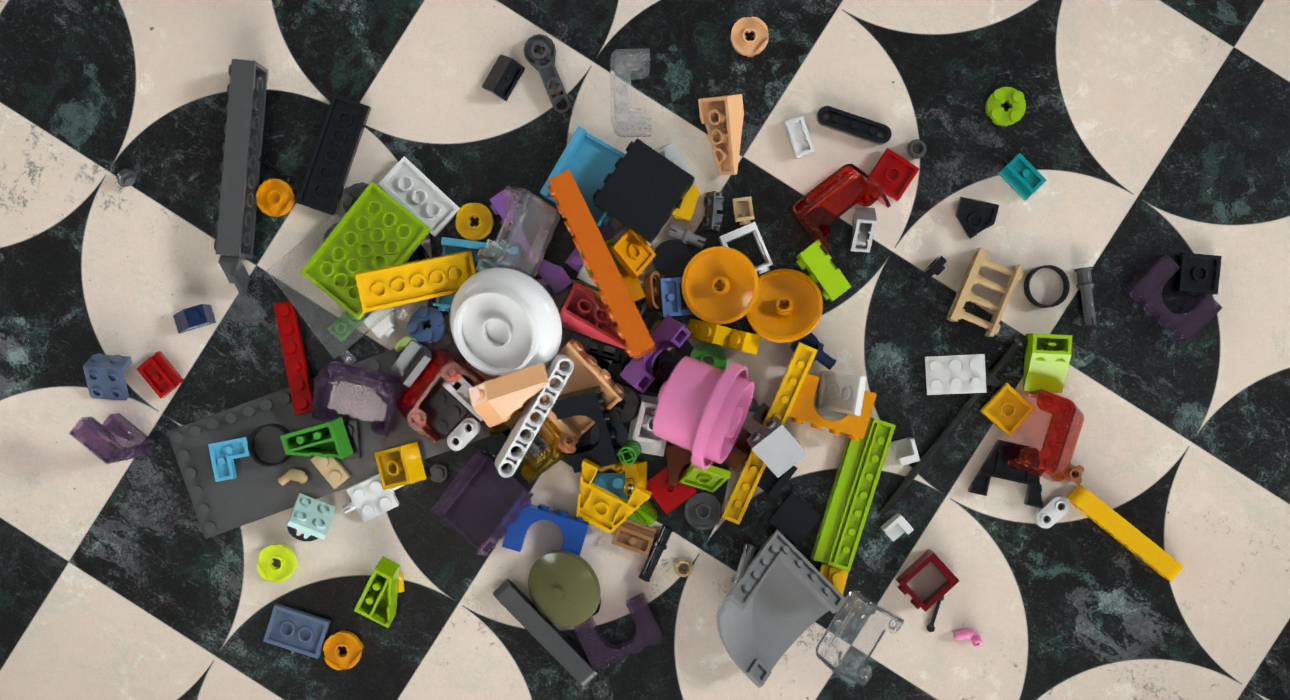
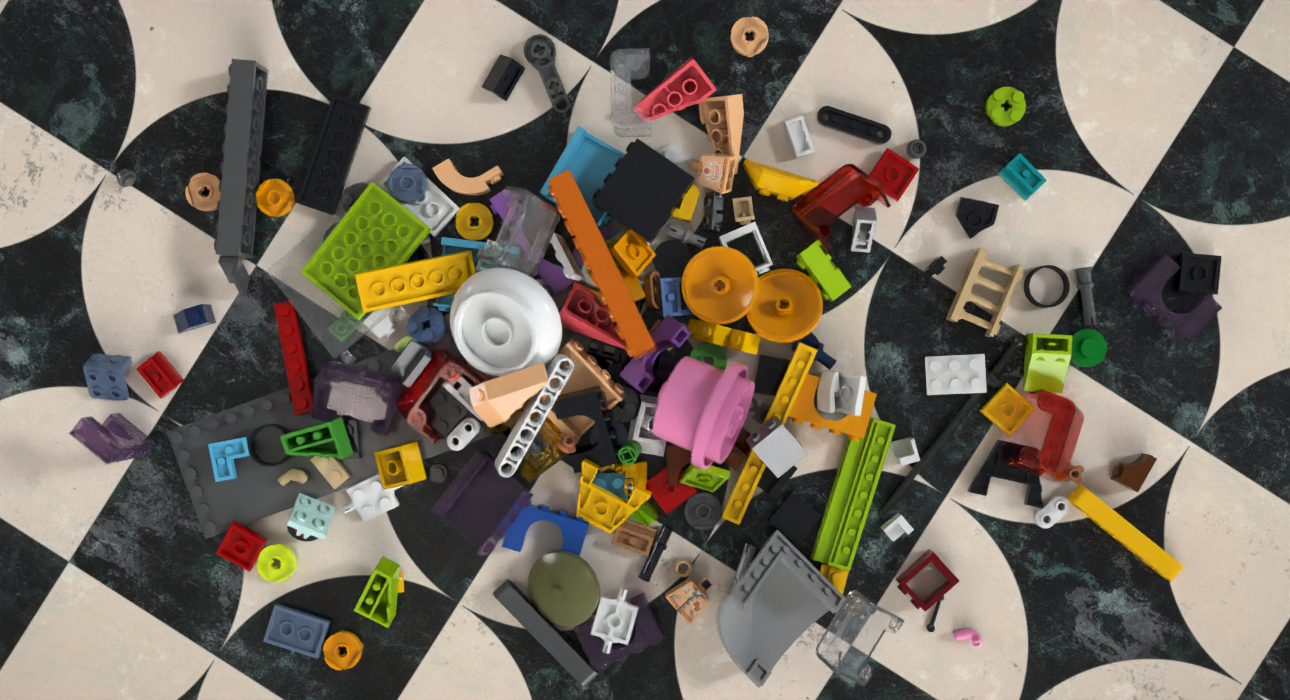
none -> light nougat plate [185,173,222,212]
none -> red plate [216,521,268,572]
none -> sand blue tile [388,163,428,203]
none -> light nougat arch [432,158,504,196]
none -> white plate [546,231,584,281]
none -> white plate [591,587,639,654]
none -> coral wedge [633,57,717,123]
none -> light nougat torso [665,577,713,625]
none -> light nougat torso [690,154,738,194]
none -> yellow wedge [743,159,819,202]
none -> black plate [754,355,791,396]
none -> white slope [817,369,840,413]
none -> green piece [1071,329,1107,367]
none -> reddish brown arch [1110,453,1157,492]

